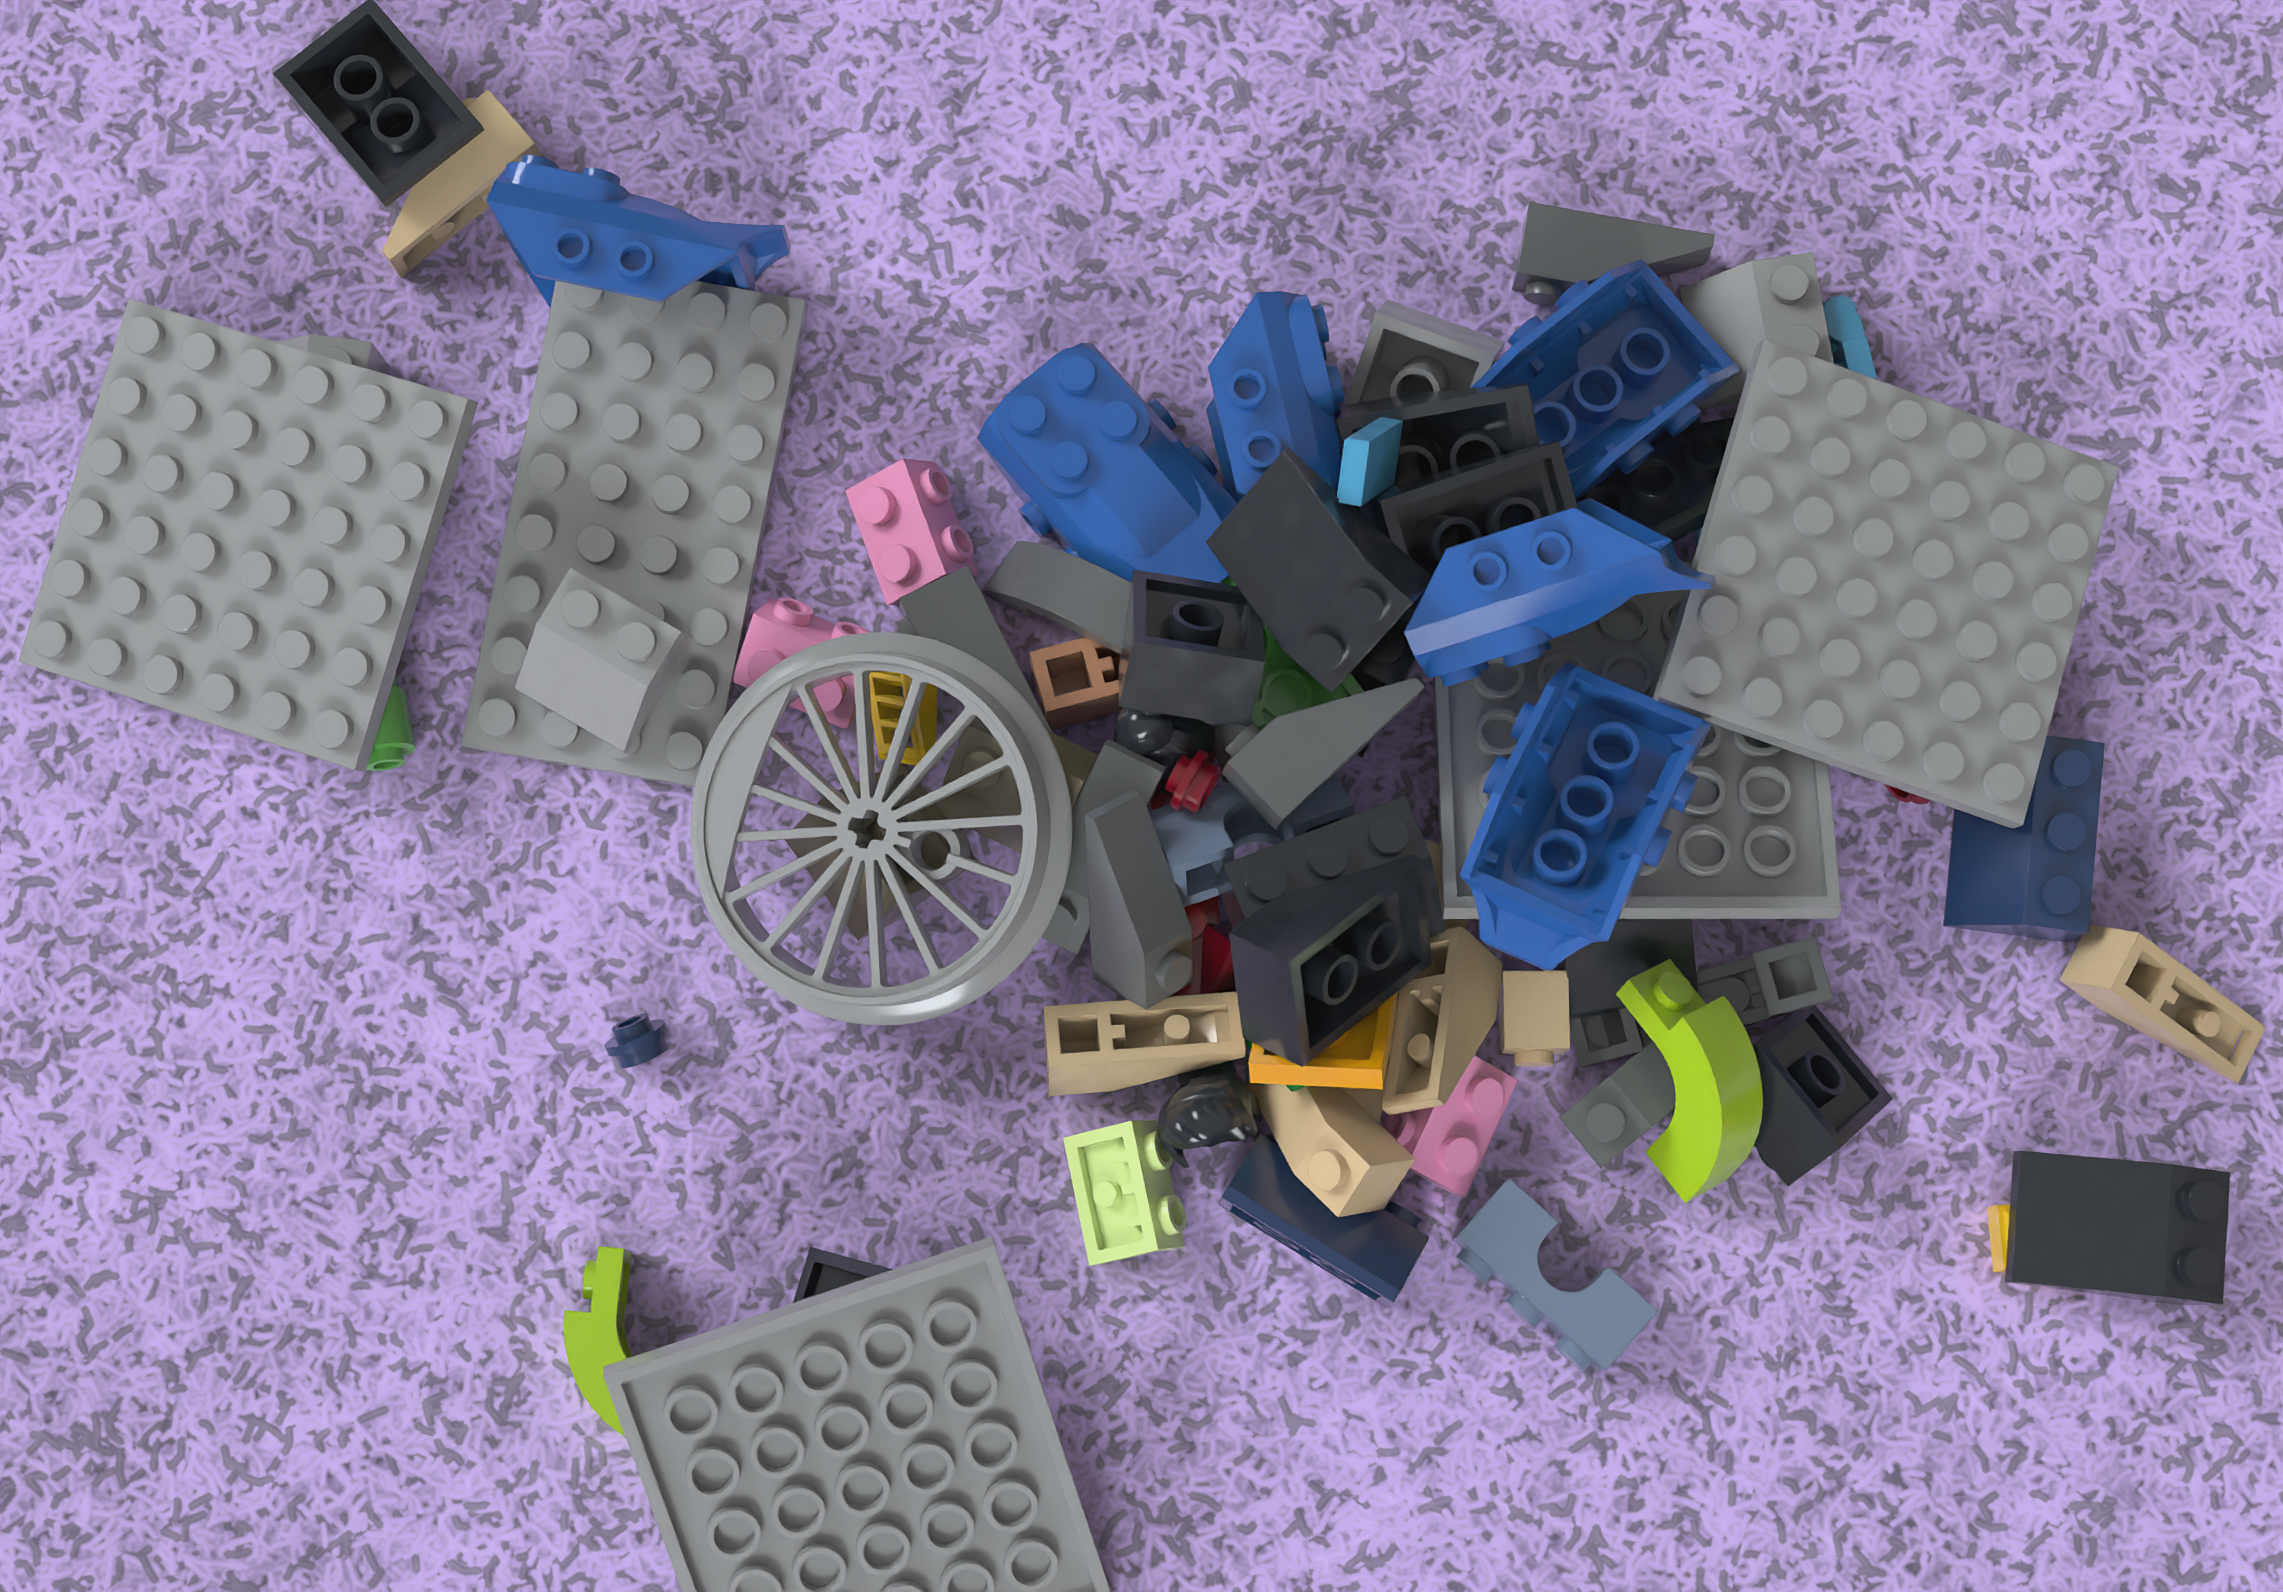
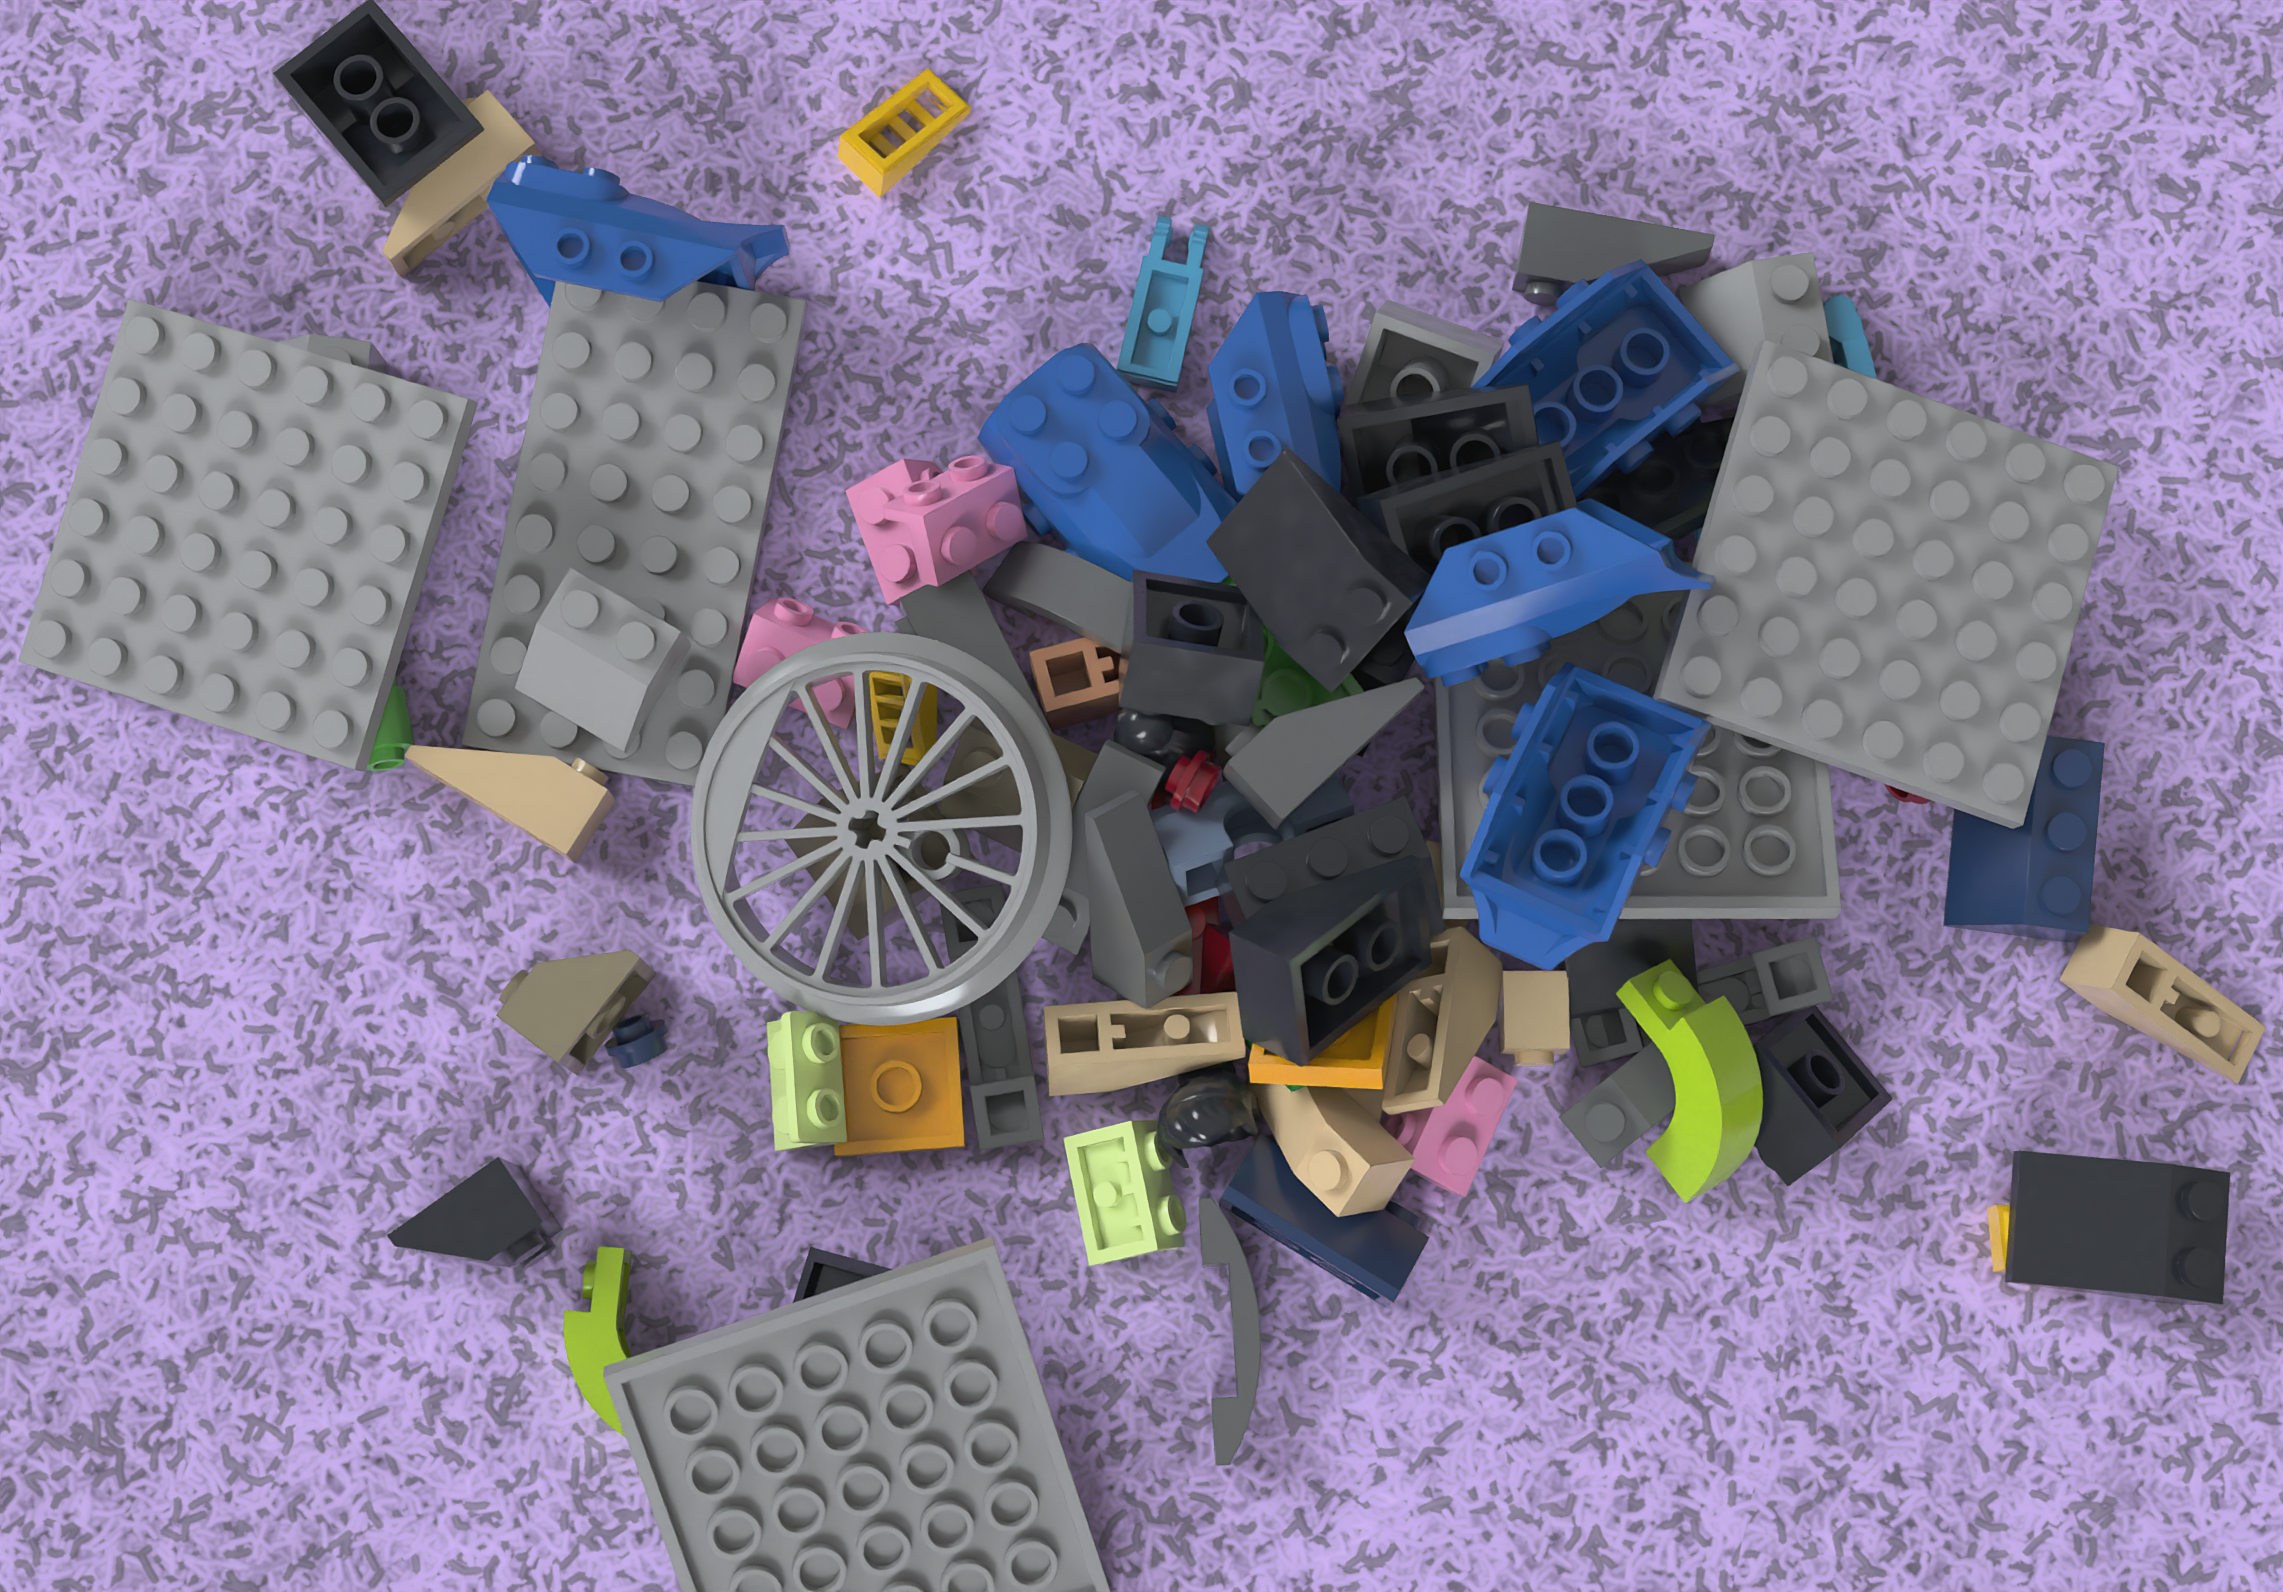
dark azure tile [1337,417,1403,507] -> none
sand blue arch [1452,1178,1658,1372] -> none
none -> black slope [387,1157,563,1269]
none -> tan slope [404,745,616,863]
none -> dark tan slope [496,950,657,1076]
none -> yellowish green bracket [767,1011,847,1151]
none -> light orange plate [834,1017,966,1158]
none -> yellow slope [837,68,971,198]
none -> bright pink bracket [882,455,1028,587]
none -> dark grey slope [939,883,1045,1150]
none -> dark azure hinge [1116,216,1210,393]
none -> dark grey slope [1198,1198,1261,1466]

